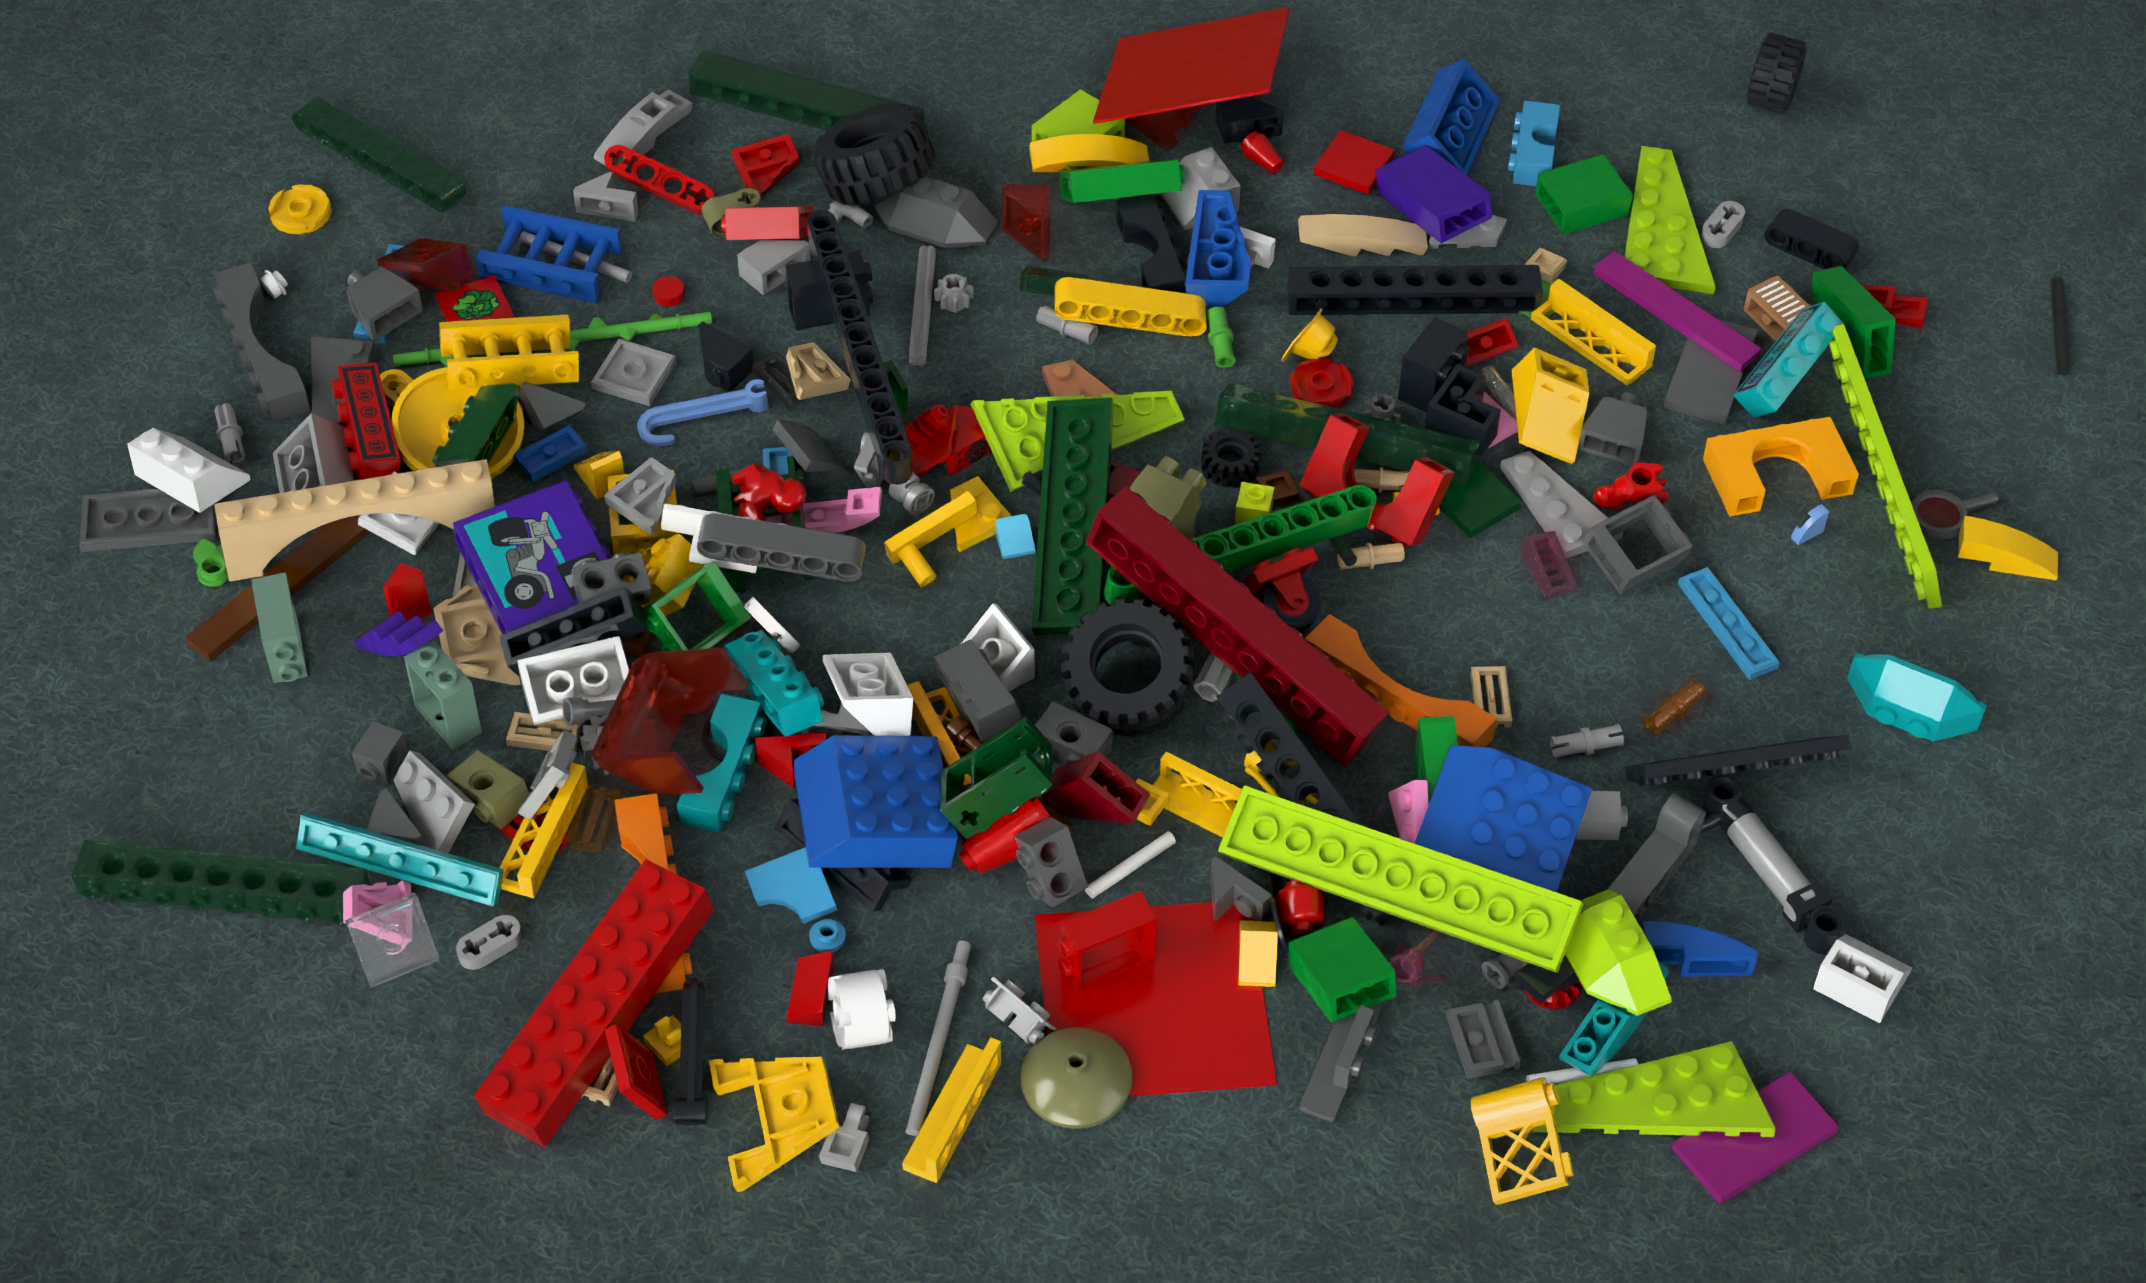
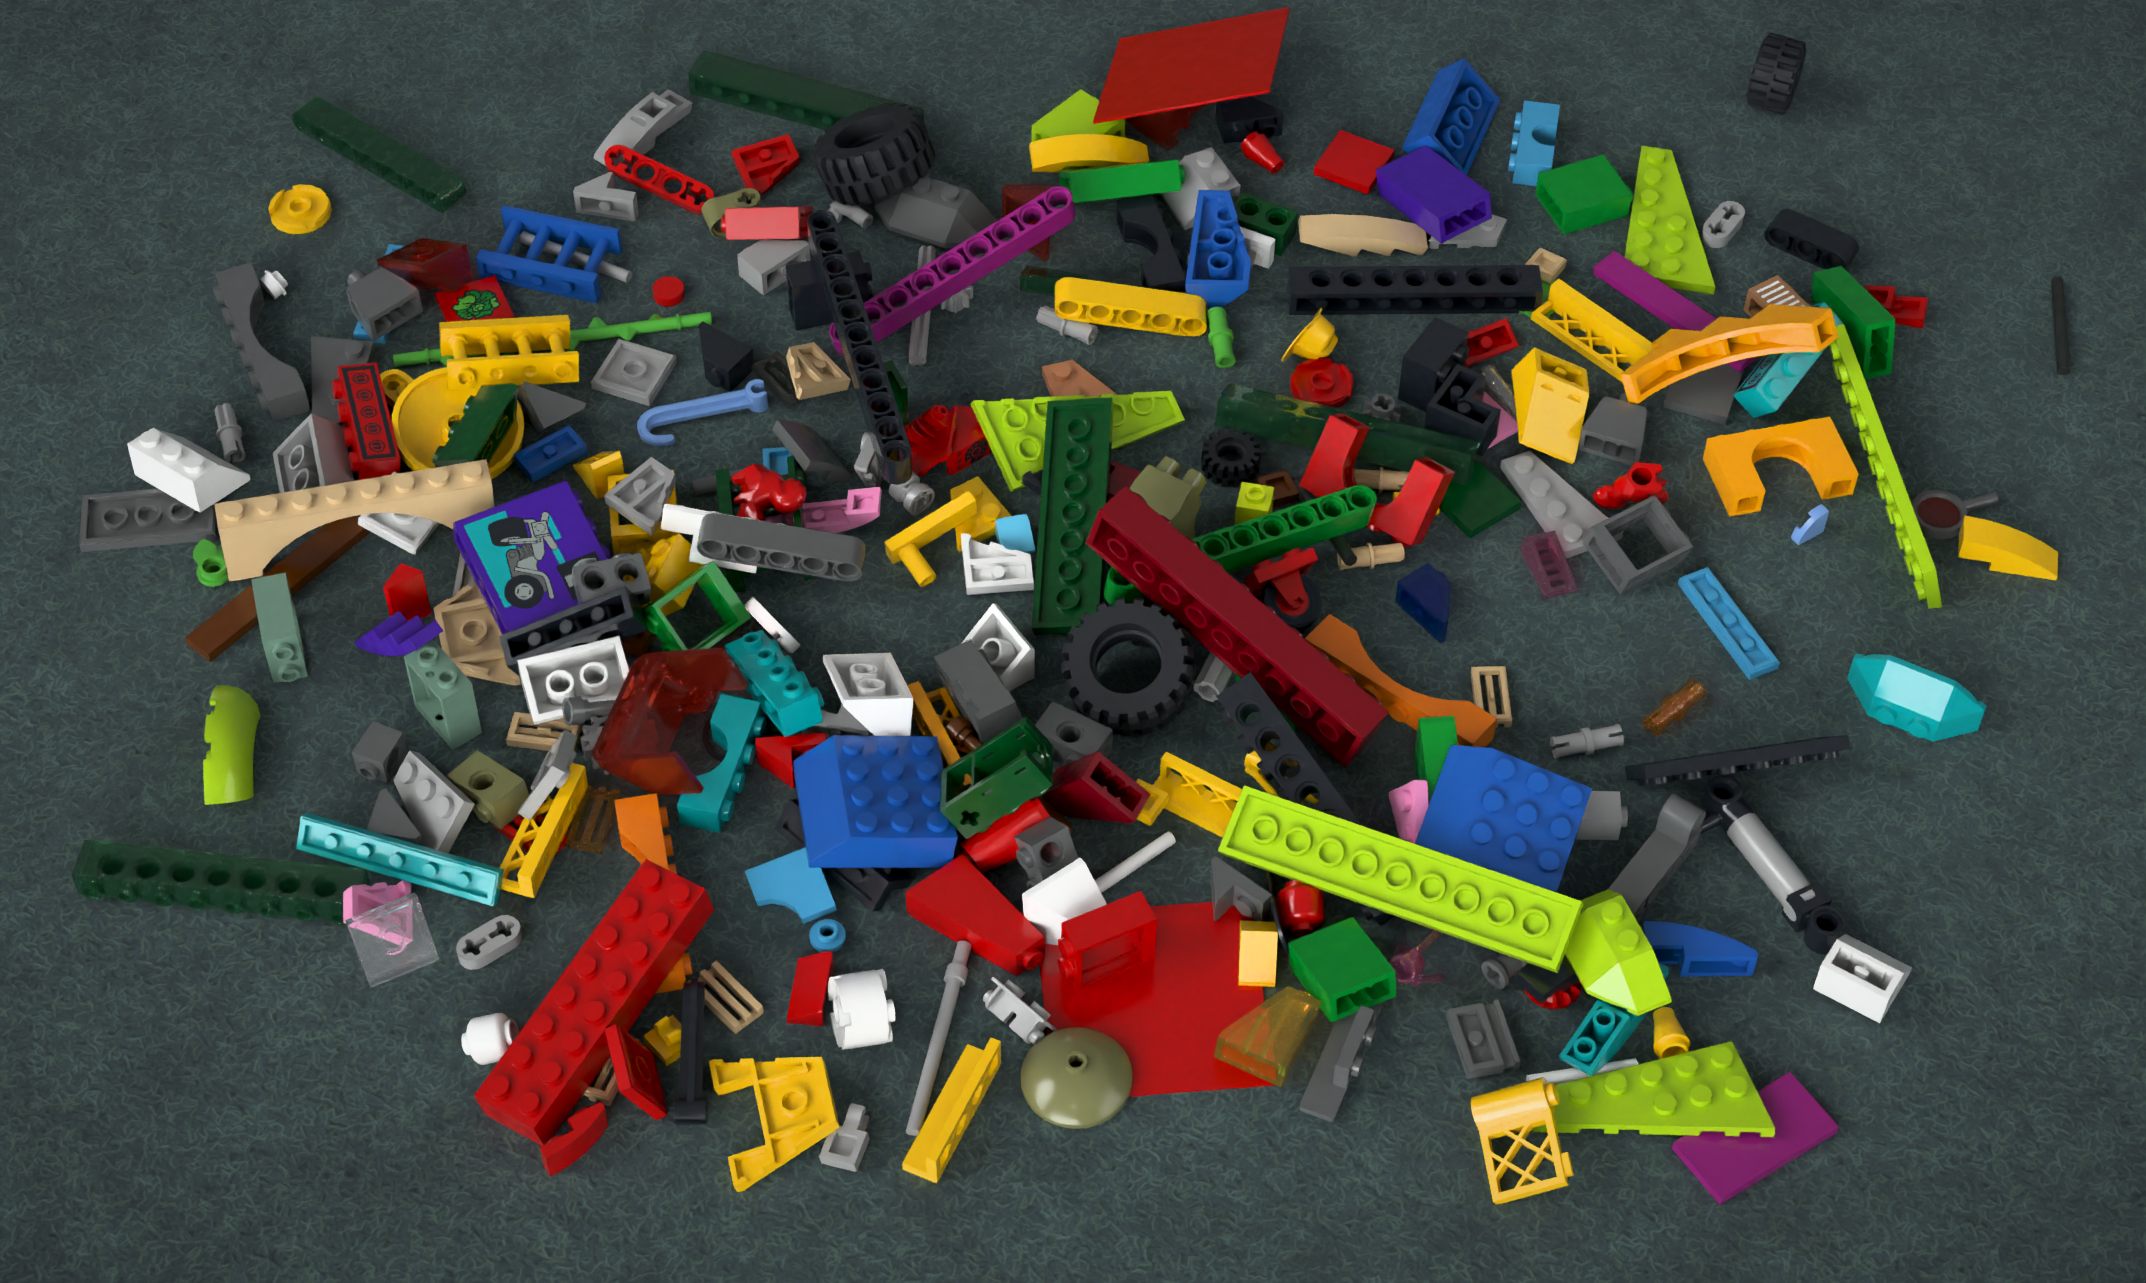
none -> lime brick [203,685,261,805]
none -> white head [461,1013,519,1065]
none -> red slope [540,1101,608,1177]
none -> tan tile [689,960,764,1034]
none -> magenta beam [829,186,1076,356]
none -> red slope [905,854,1045,977]
none -> white wing [961,533,1034,595]
none -> white slope [1022,858,1107,945]
none -> clear yellow slope [1214,986,1322,1087]
none -> dark green brick [1234,192,1298,256]
none -> clear blue slope [1395,563,1451,643]
none -> light orange arch [1620,304,1839,403]
none -> yellow cone [1653,1007,1690,1059]

